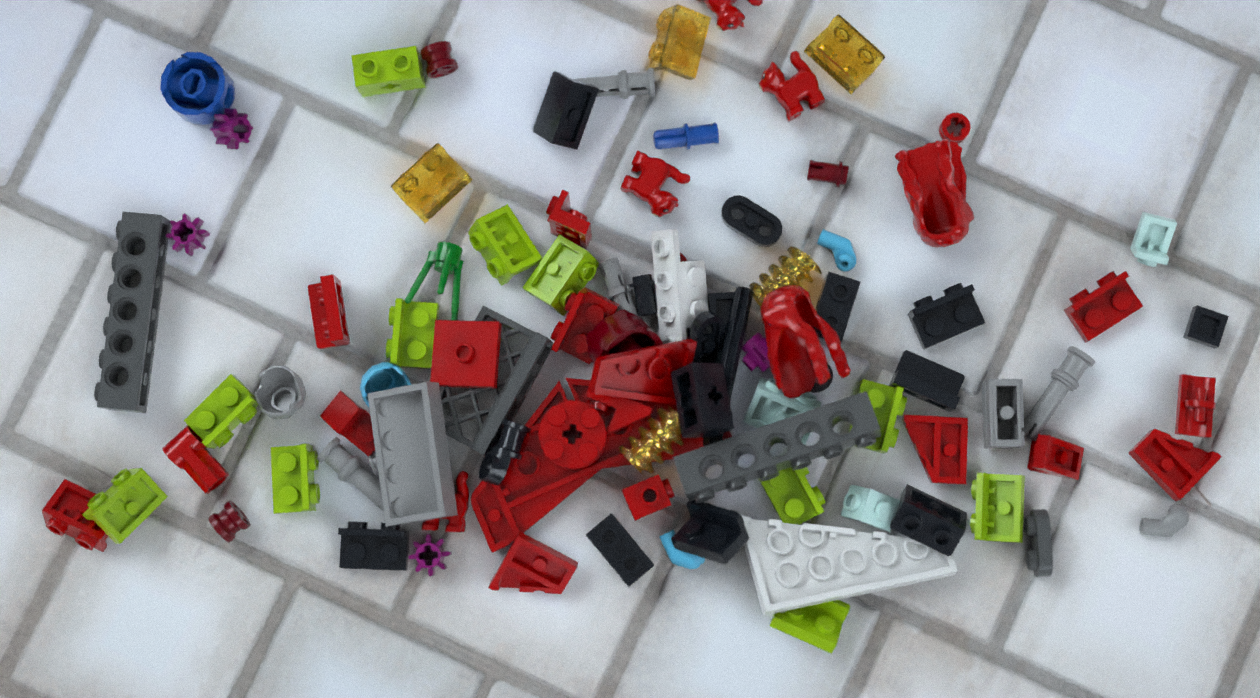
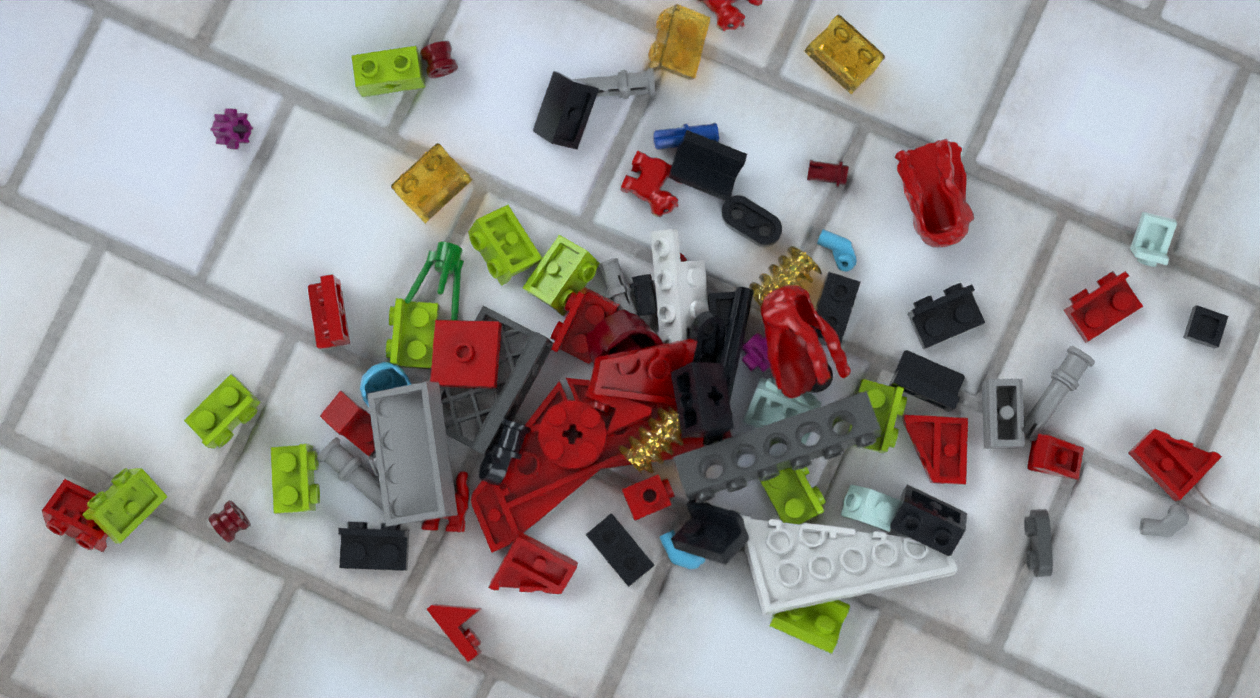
dark grey brick [94,211,171,413] -> none
blue brick [160,52,235,125] -> none
red piece [162,425,229,494] -> none
magenta gear [166,213,210,256] -> none
light grey hair [254,366,306,419] -> none
magenta gear [408,534,452,576] -> none
red bracket [546,189,592,249] -> none
red animal [758,51,825,122] -> none
red bush [939,113,971,144] -> none
lime bracket [970,472,1025,543] -> none
red hips [1175,374,1216,438] -> none
none -> red slope [426,604,482,663]
none -> black panel [669,130,747,201]

